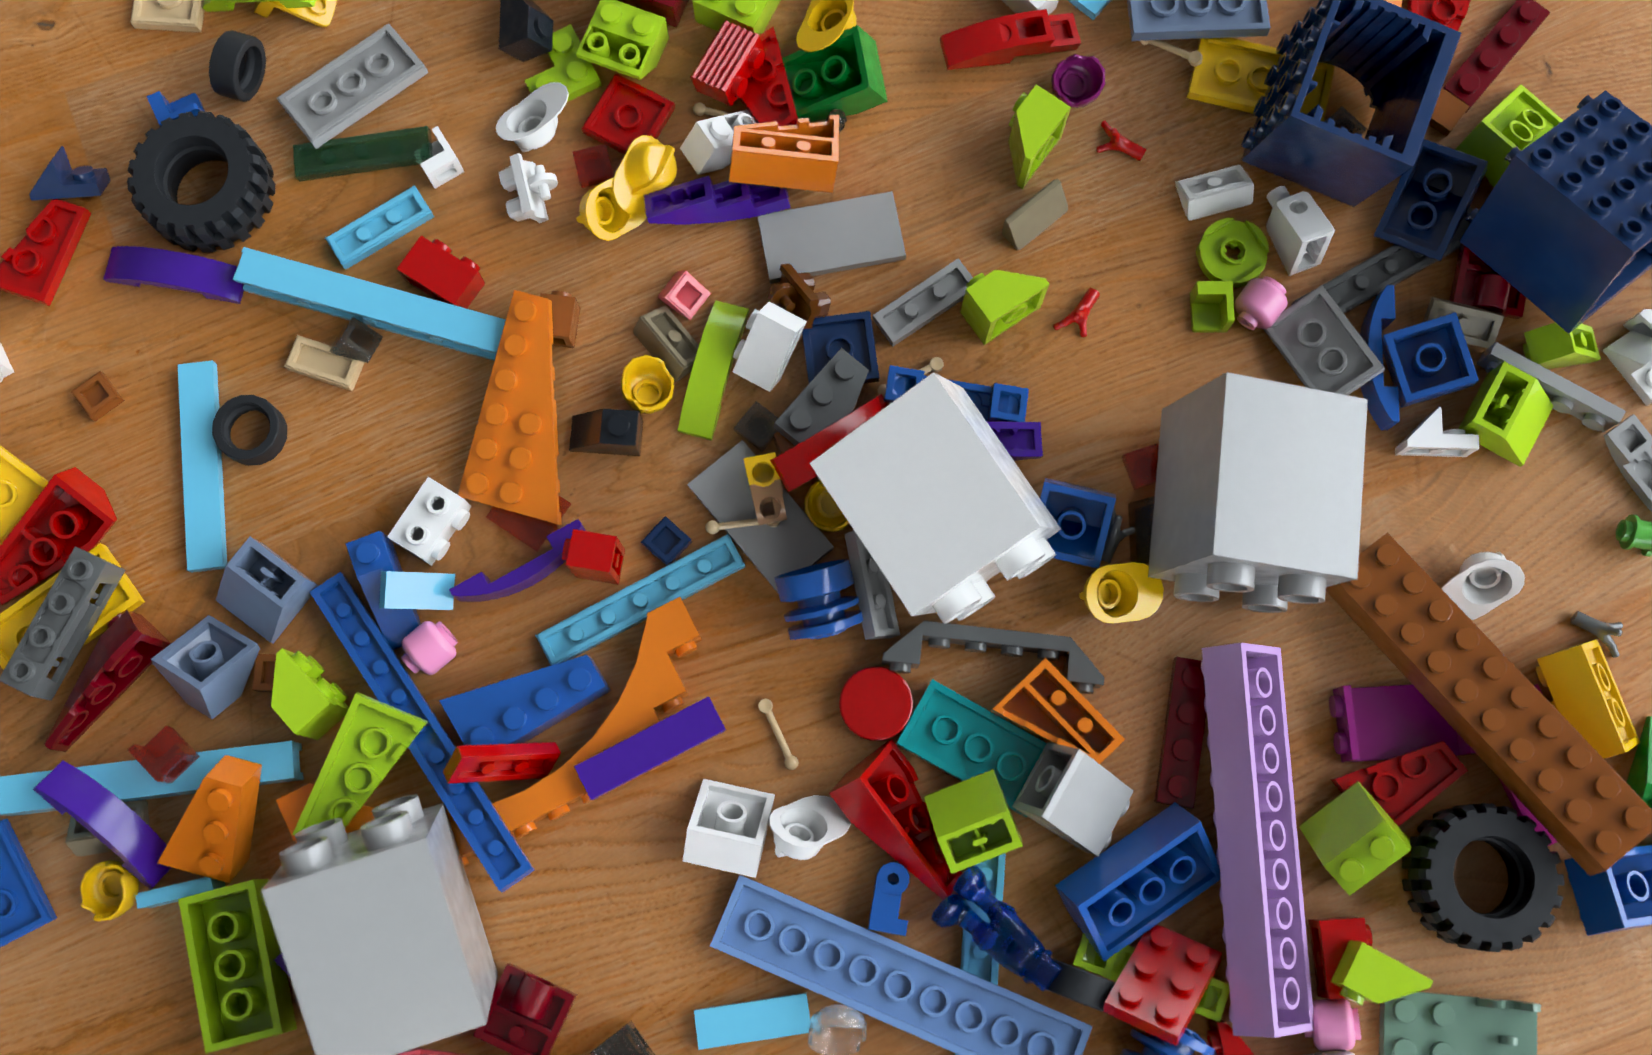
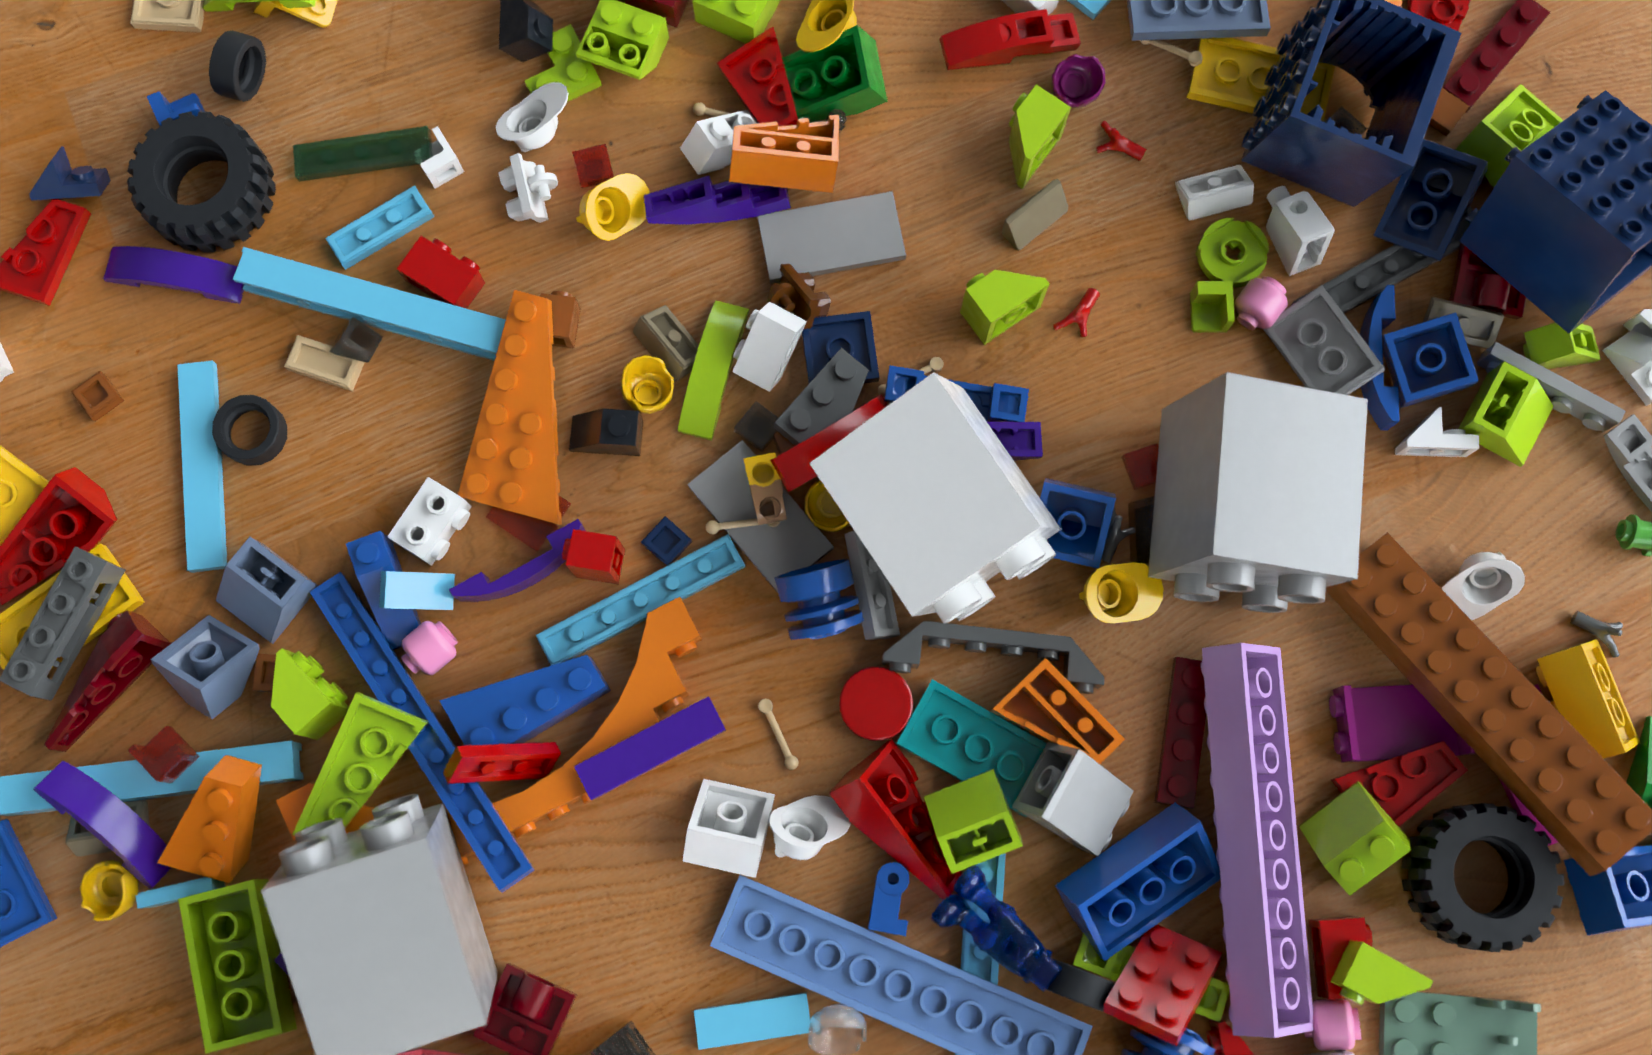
light grey tile [277,23,429,149] -> none
red plate [582,73,676,155] -> none
yellow piece [613,135,677,215] -> none
coral slope [658,271,711,320] -> none
red brick [690,20,765,106] -> none
light grey plate [873,258,973,347] -> none

